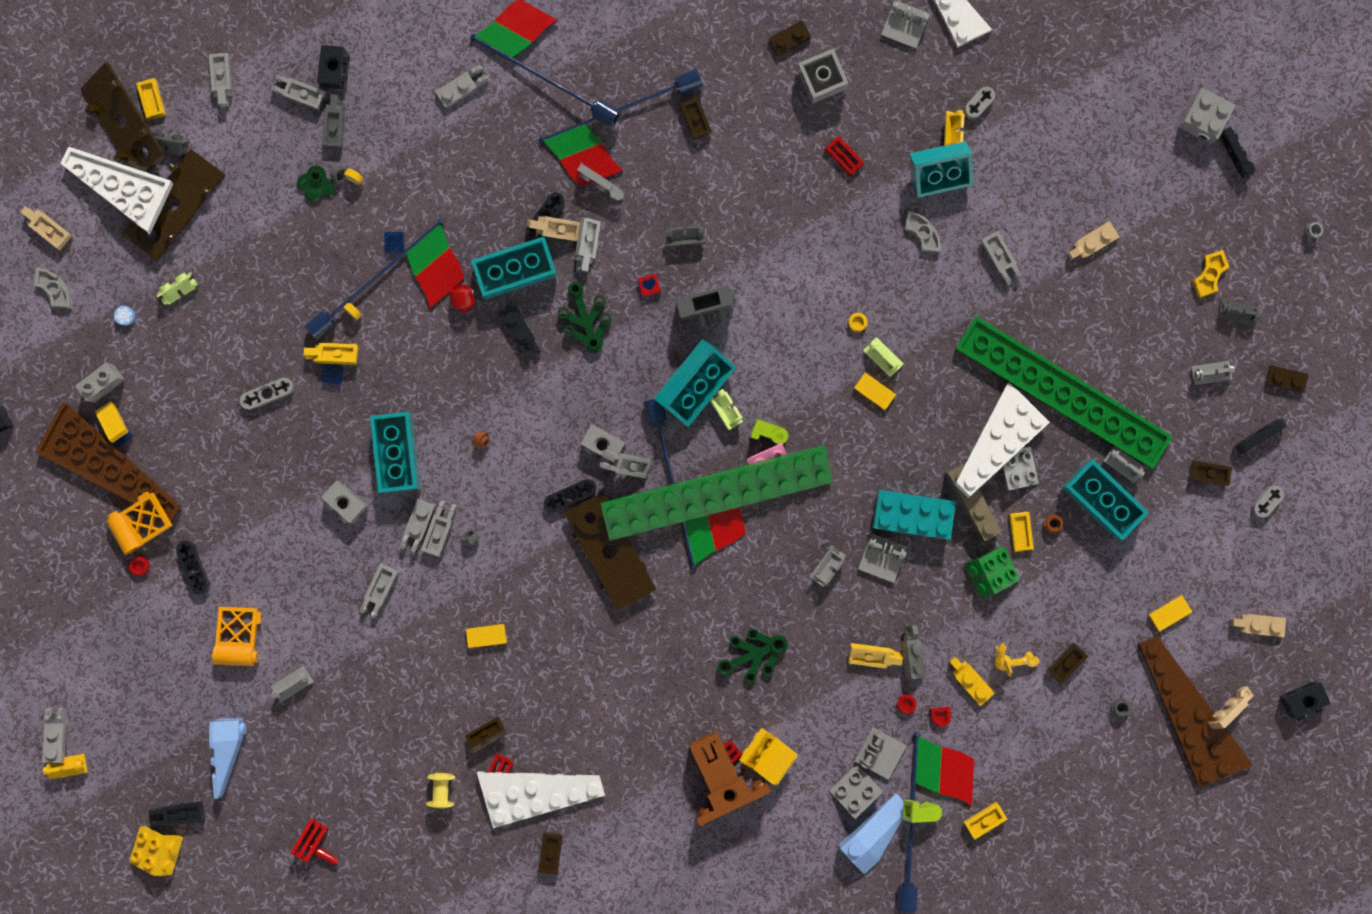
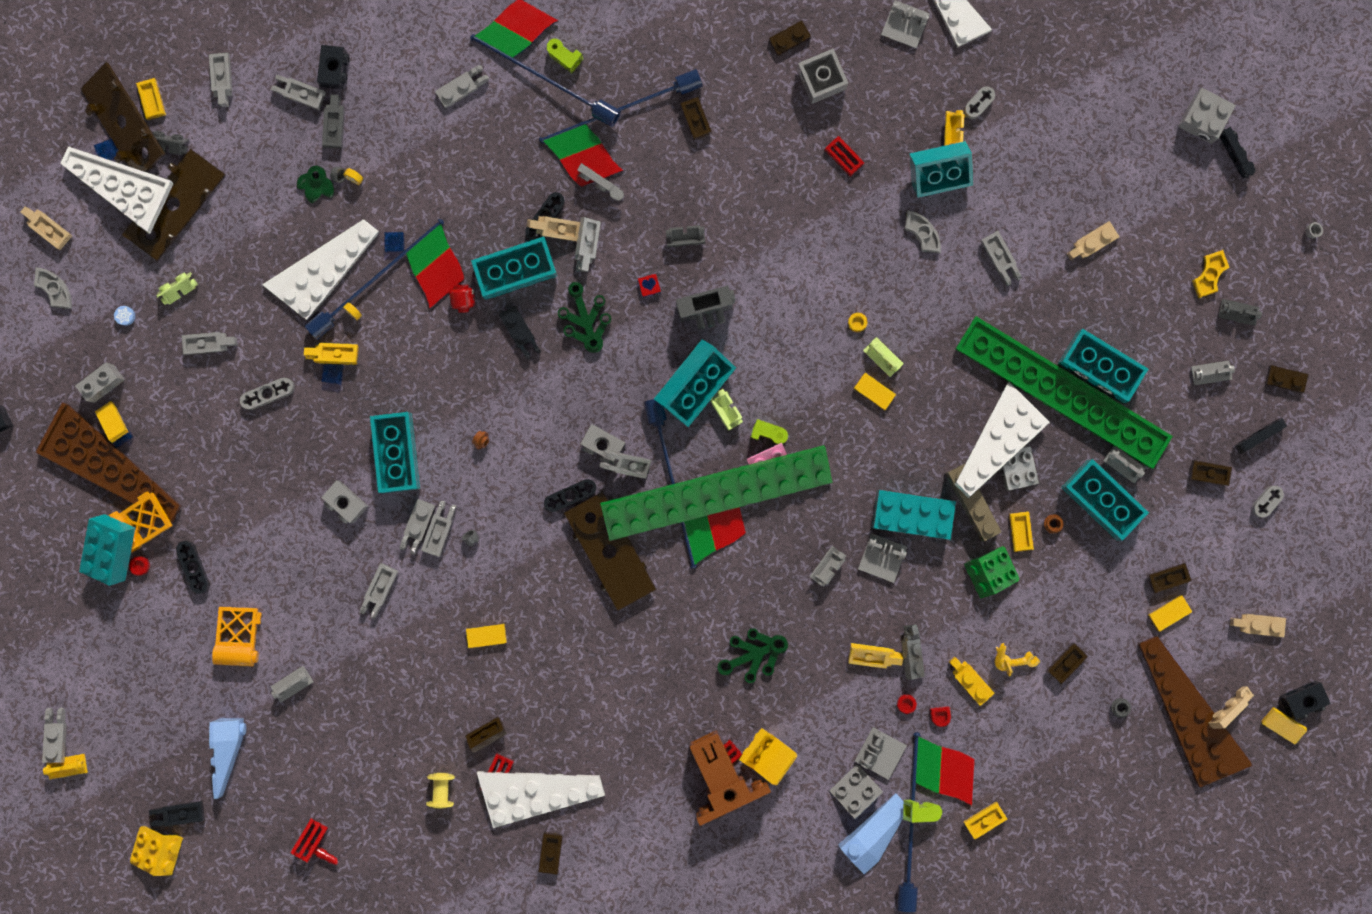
none -> teal brick [79,514,136,586]
none -> clear blue tile [94,139,117,161]
none -> light grey hinge [182,332,238,355]
none -> white wing [263,219,380,320]
none -> lime leg [547,38,583,73]
none -> teal brick [1057,329,1149,404]
none -> dark brown plate [1147,563,1192,593]
none -> yellow tile [1262,707,1307,744]

